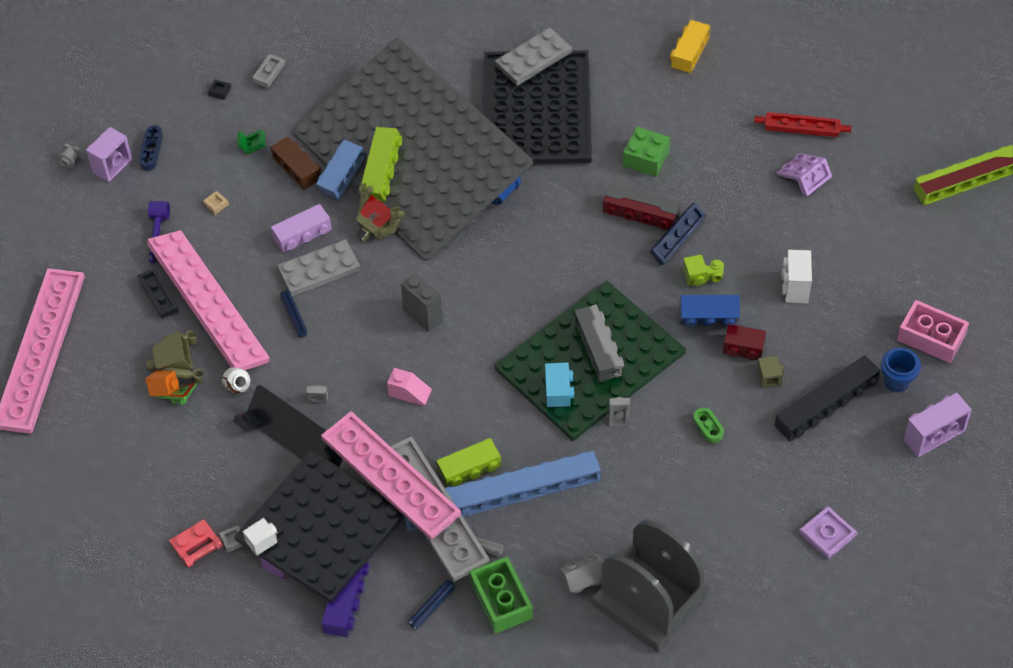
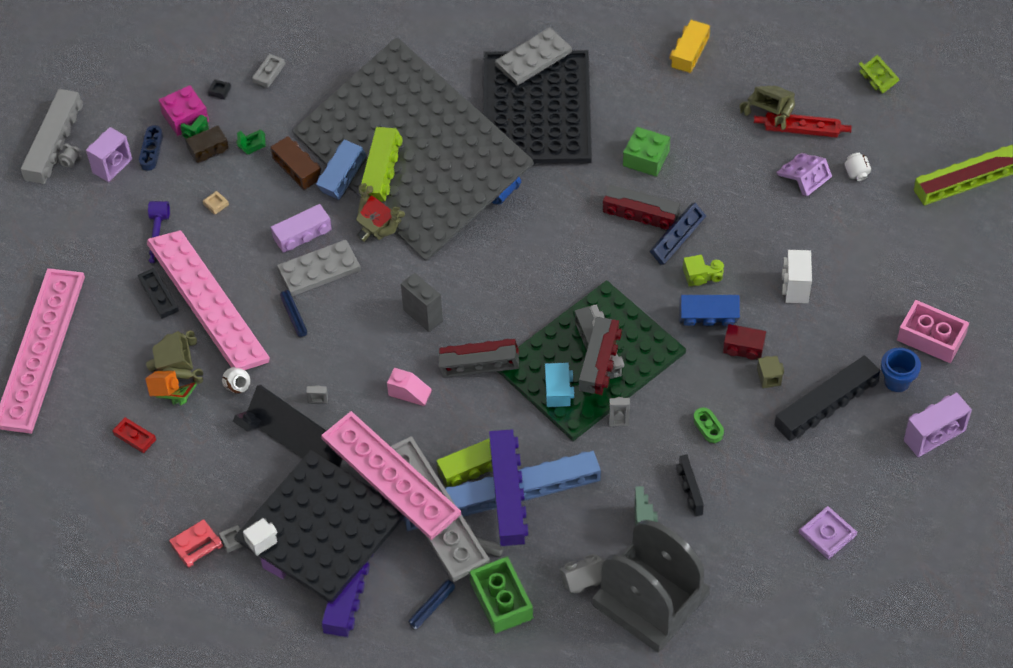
none -> light grey brick [21,89,83,184]
none -> red plate [112,417,156,454]
none -> dark pink brick [158,85,209,136]
none -> green bracket [180,115,209,139]
none -> dark brown brick [185,125,229,163]
none -> dark grey piece [439,339,519,378]
none -> dark purple brick [489,429,529,547]
none -> piece [579,316,622,395]
none -> sand green plate [634,486,657,526]
none -> black plate [676,454,704,517]
none -> olive torso [739,85,795,130]
none -> white head [845,153,871,181]
none -> lime bracket [858,55,900,94]

